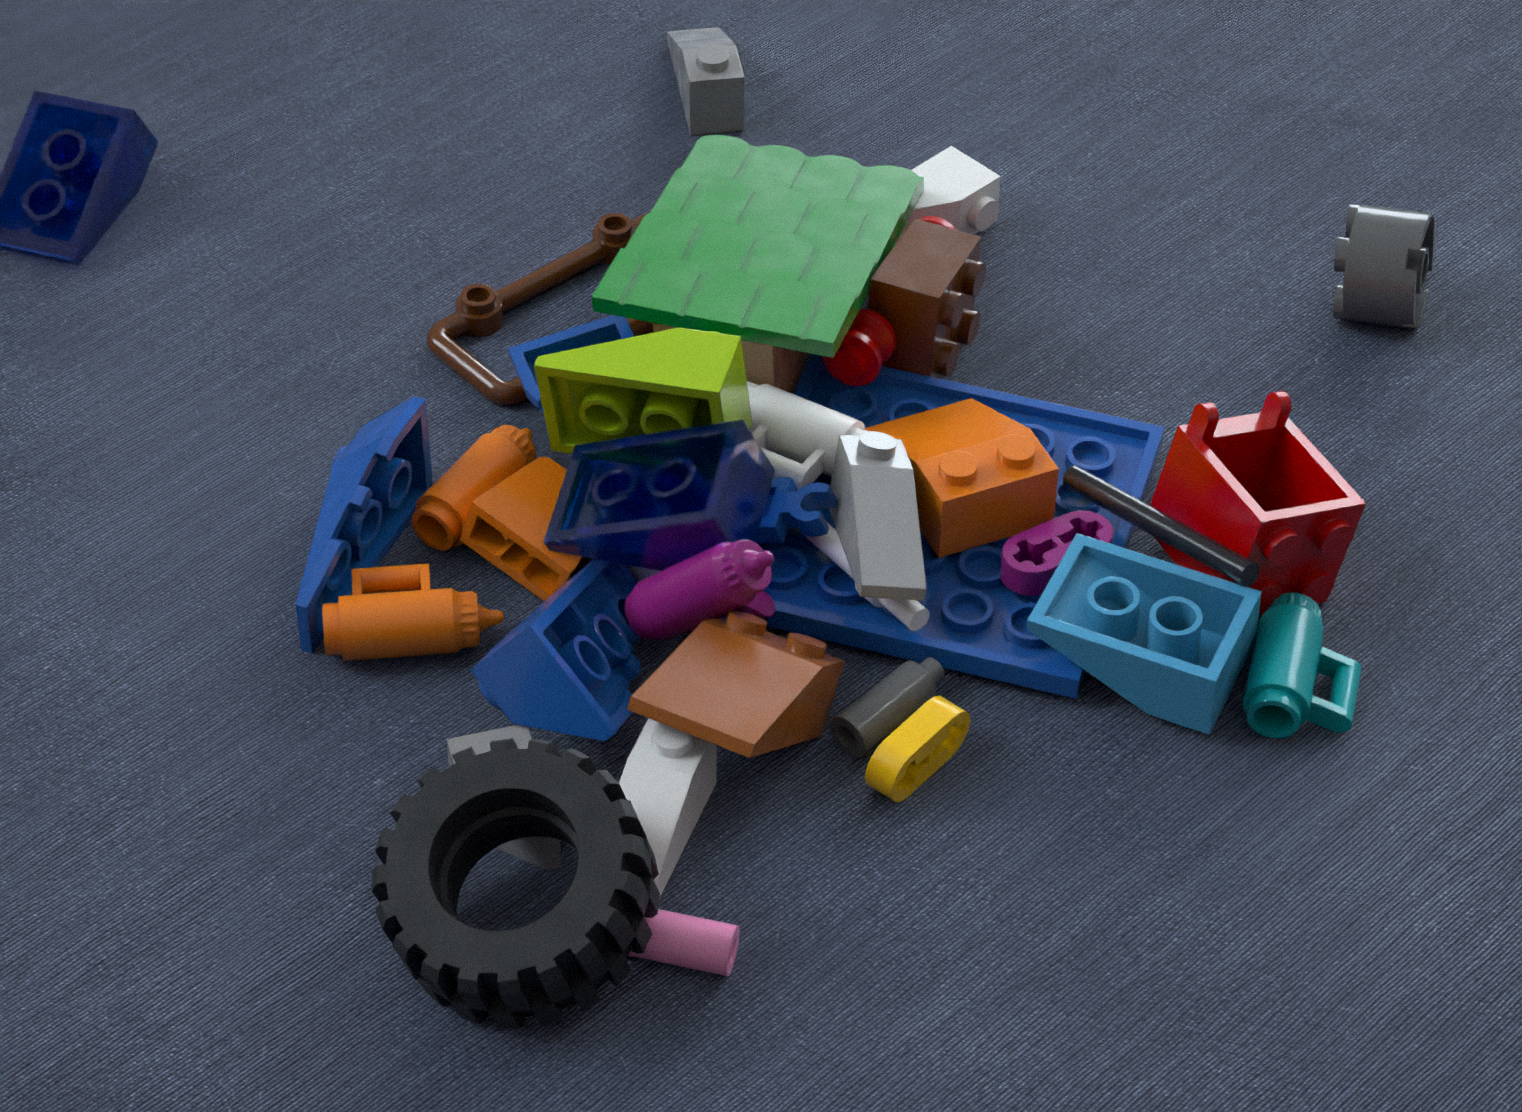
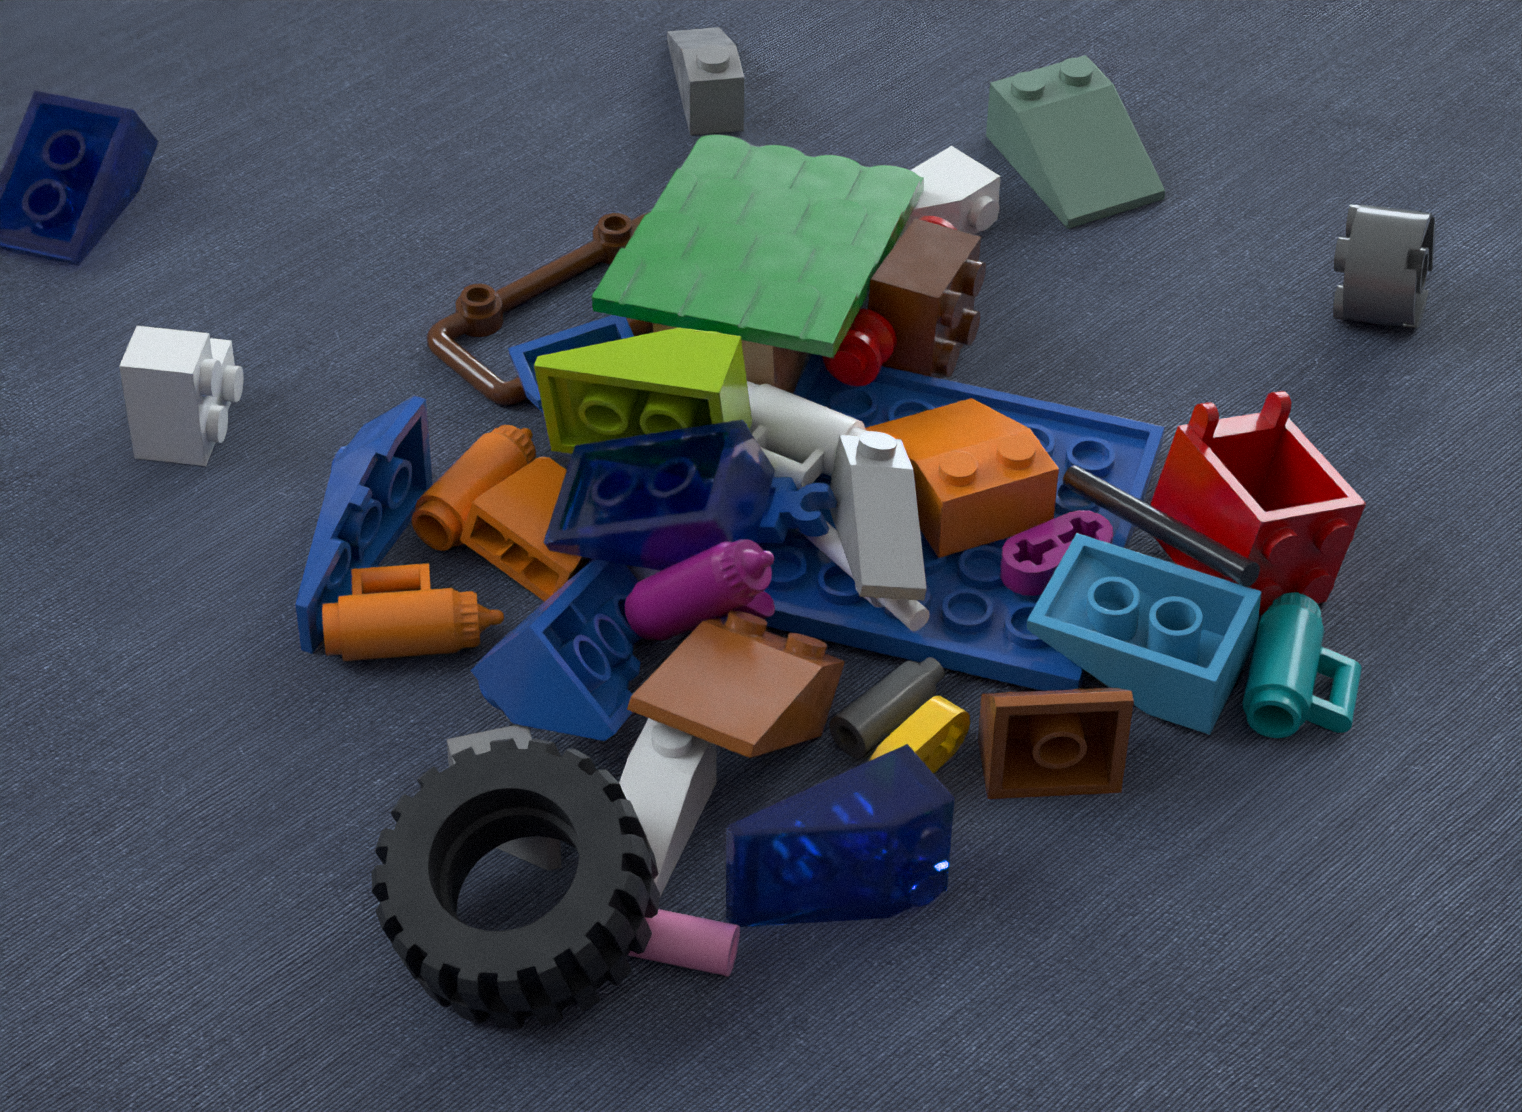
none -> white brick [119,326,244,466]
none -> clear blue slope [726,744,955,927]
none -> dark orange slope [978,688,1134,799]
none -> sand green slope [986,55,1165,229]

